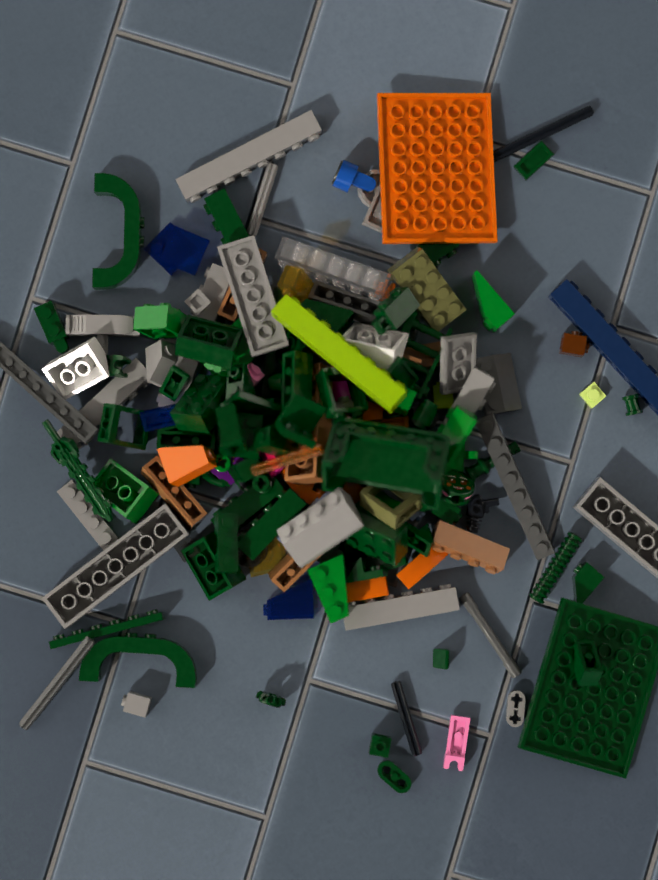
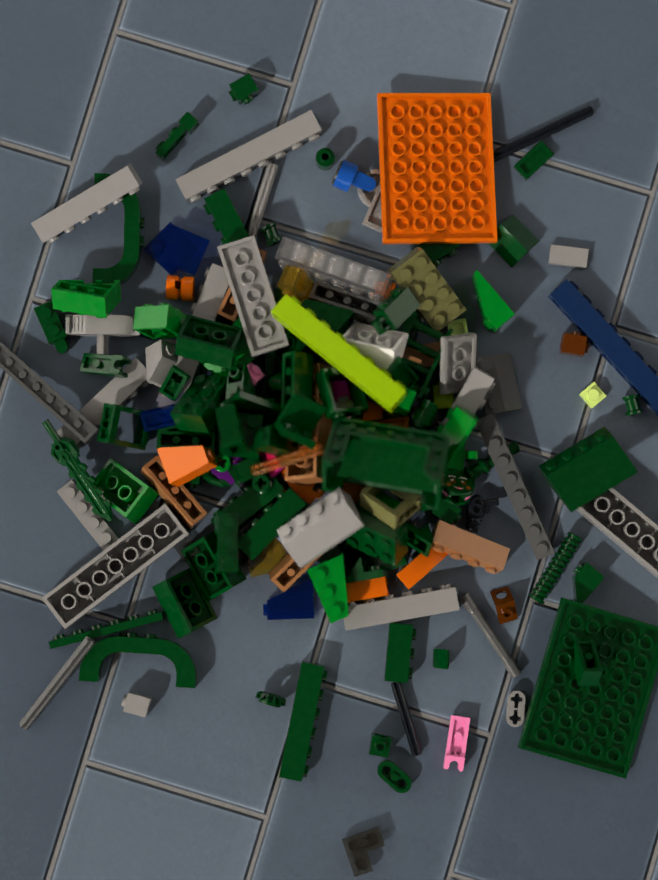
white slope [42,336,110,400] -> none
light grey plate [184,289,211,316] -> none
none -> light grey brick [31,163,143,243]
none -> green wedge [51,280,121,318]
none -> dark green slope [152,568,217,639]
none -> dark green plate [155,112,200,161]
none -> orange wheel [166,275,195,301]
none -> dark green brick [228,73,259,105]
none -> dark green bush [260,222,283,247]
none -> dark green brick [279,661,328,782]
none -> dark green brick [316,148,335,170]
none -> clear smoke plate [342,826,385,877]
none -> dark green brick [384,622,416,683]
none -> yellowish green plate [447,318,468,335]
none -> dark green slope [488,214,539,268]
none -> reddish brown bracket [490,586,518,624]
none -> dark green slope [539,426,638,512]
none -> light grey tile [548,244,589,269]

